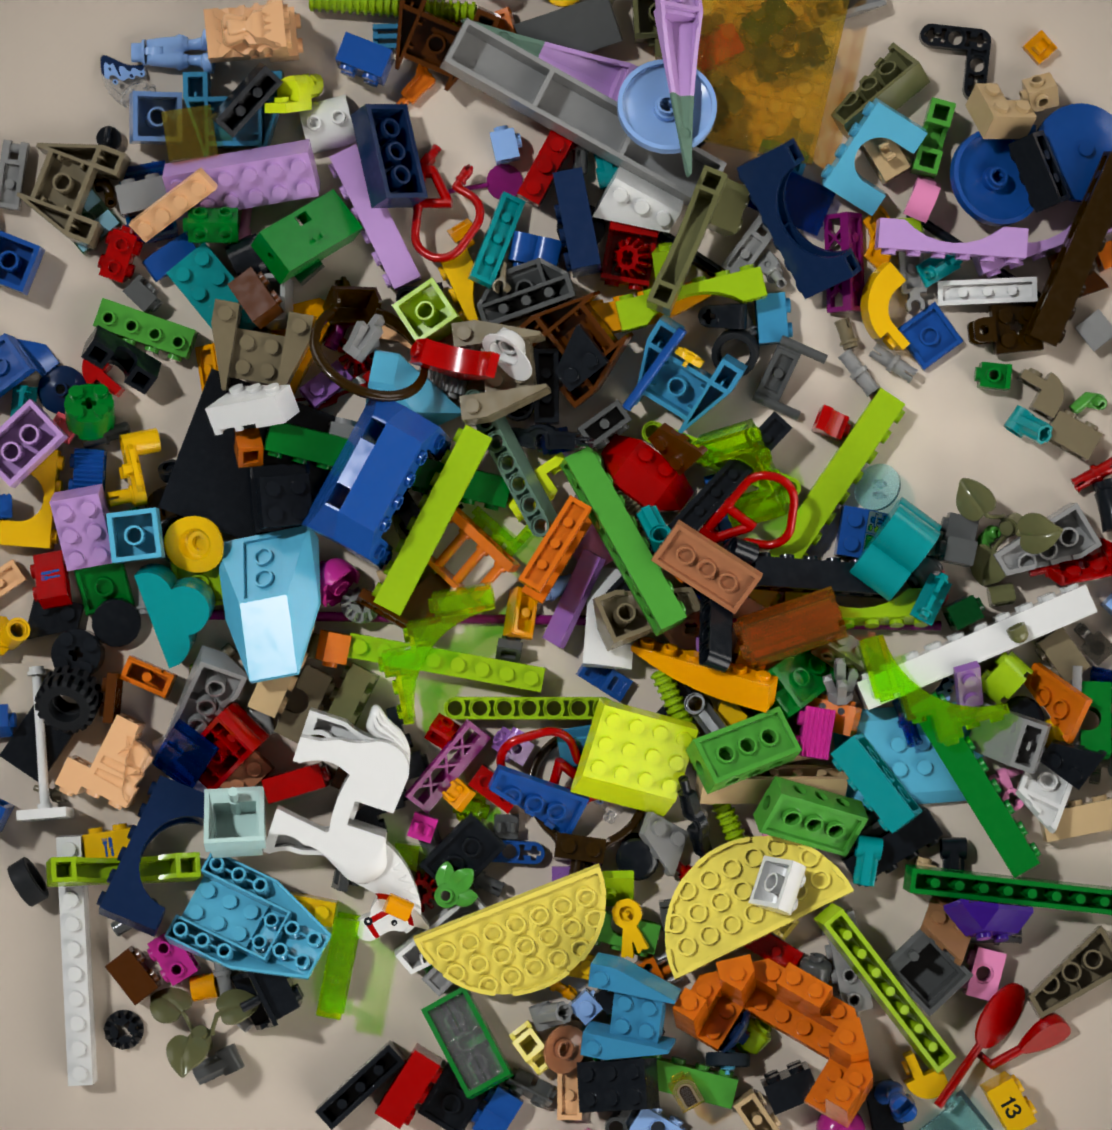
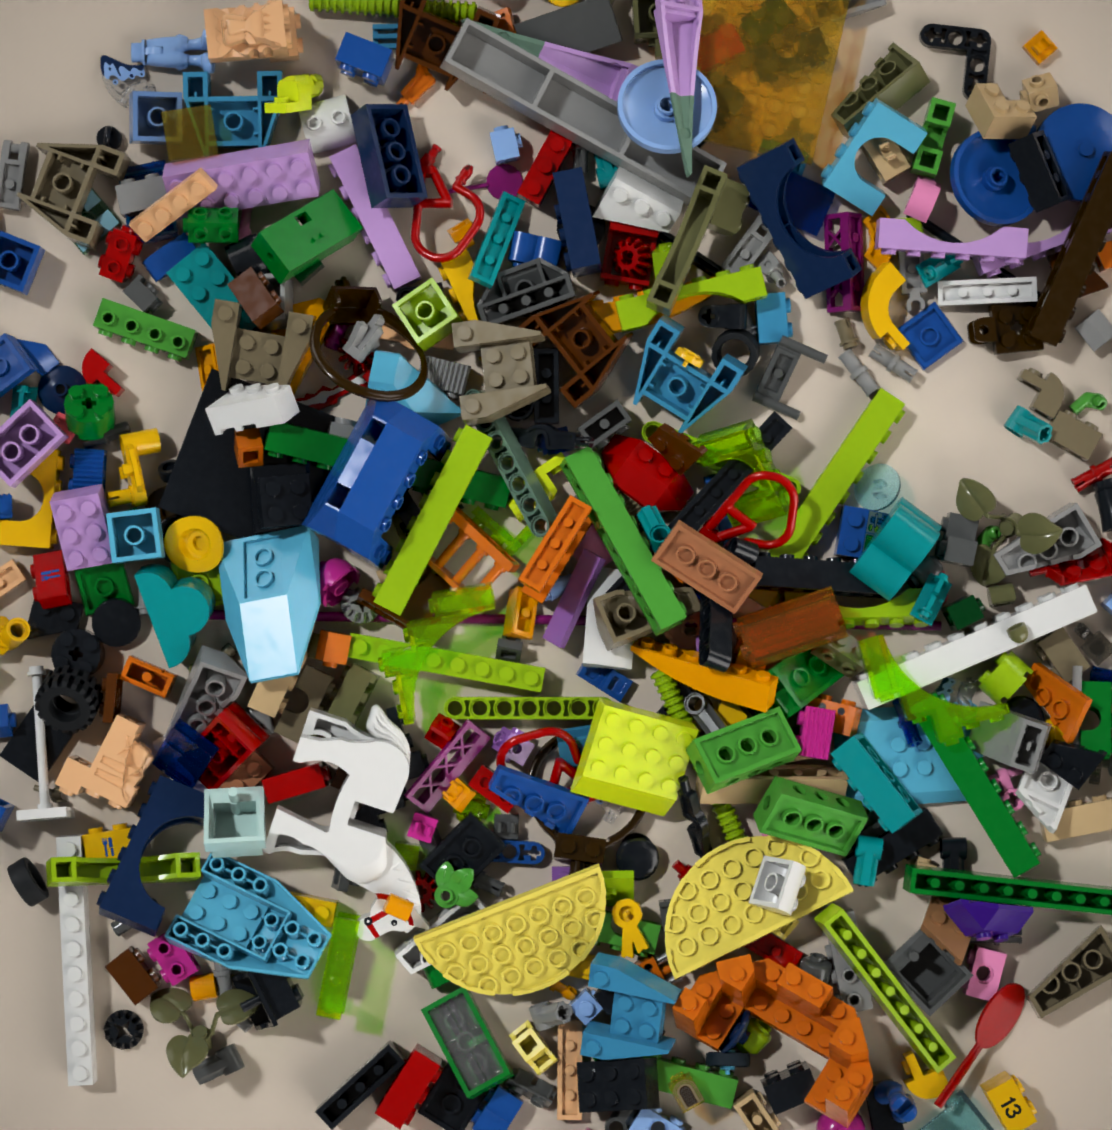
black arch [81,325,161,395] -> none
dark brown arm [94,177,117,208] -> none
black brick [210,62,283,138] -> none
medium lavender plate [299,360,353,410] -> none
red arch [410,338,500,381] -> none
light grey tile [422,967,453,996] -> none
white piece [482,327,532,381] -> none
dark tan hand [492,262,511,294] -> none
nougat dish [543,1024,584,1074] -> none
black wing [555,323,610,392] -> none
blue bar [622,327,687,411] -> none
light grey wing [639,812,689,876] -> none
red arch [811,405,851,441] -> none
light grey rock [822,658,859,705] -> none
medium lavender plate [953,661,984,711] -> none
green brick [974,362,1012,391] -> none
red piece [977,1013,1071,1070] -> none

